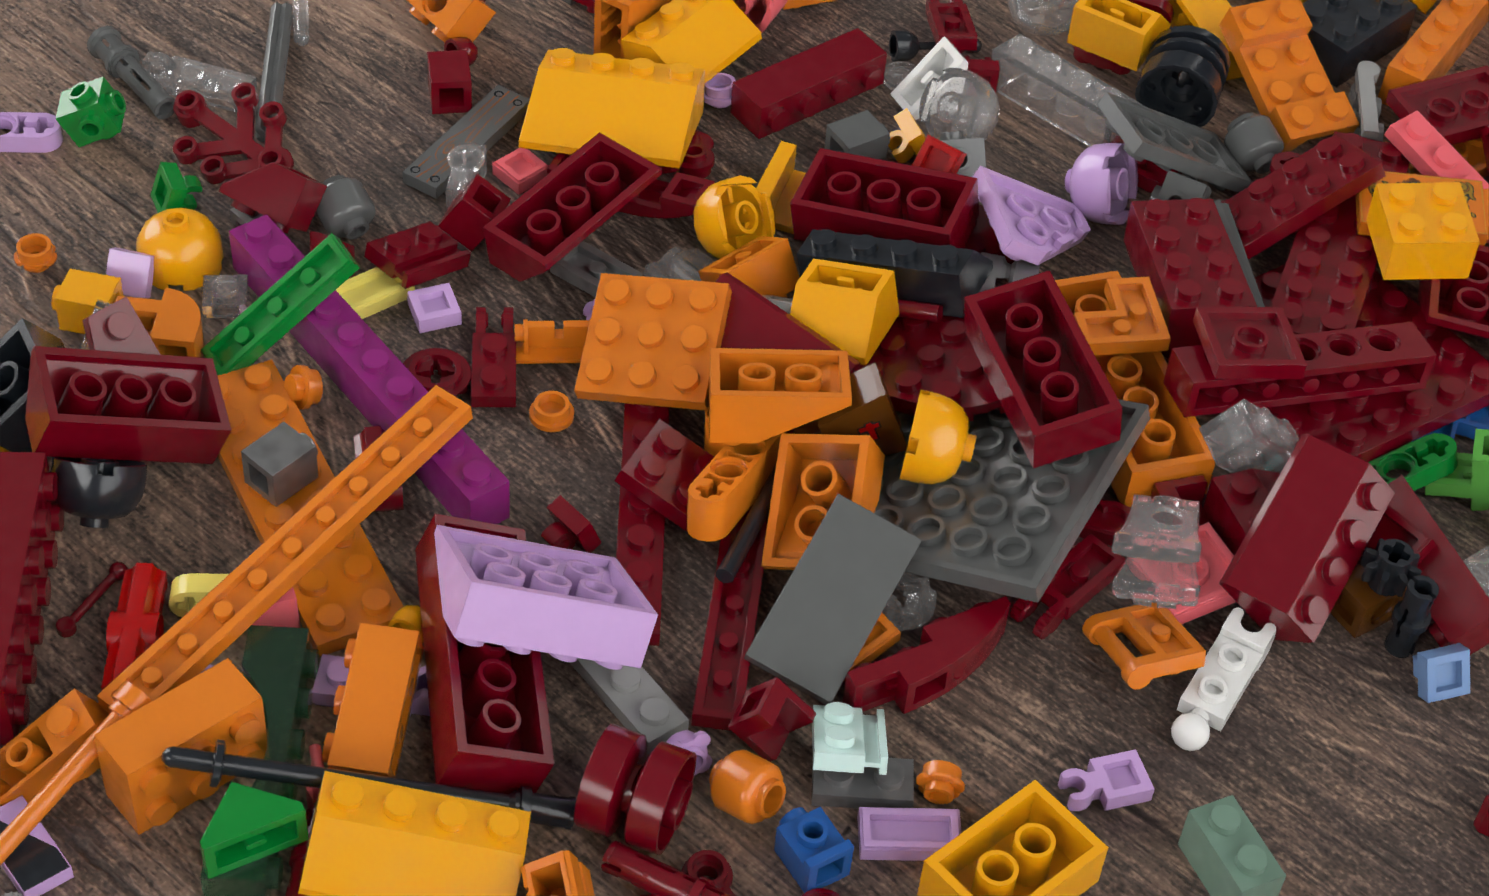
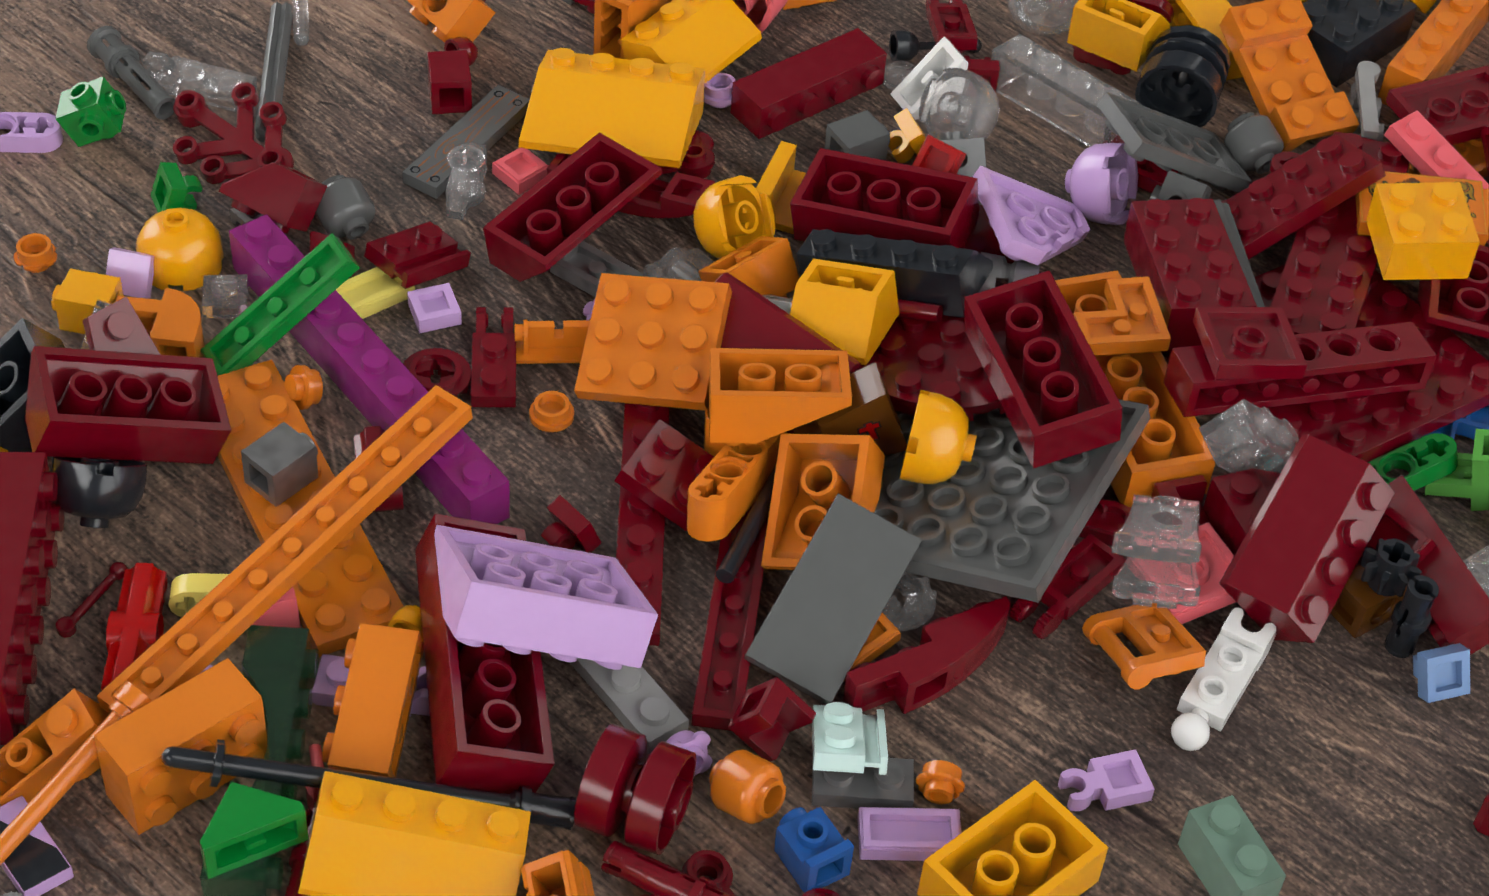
dark red brick [438,174,511,252] -> none

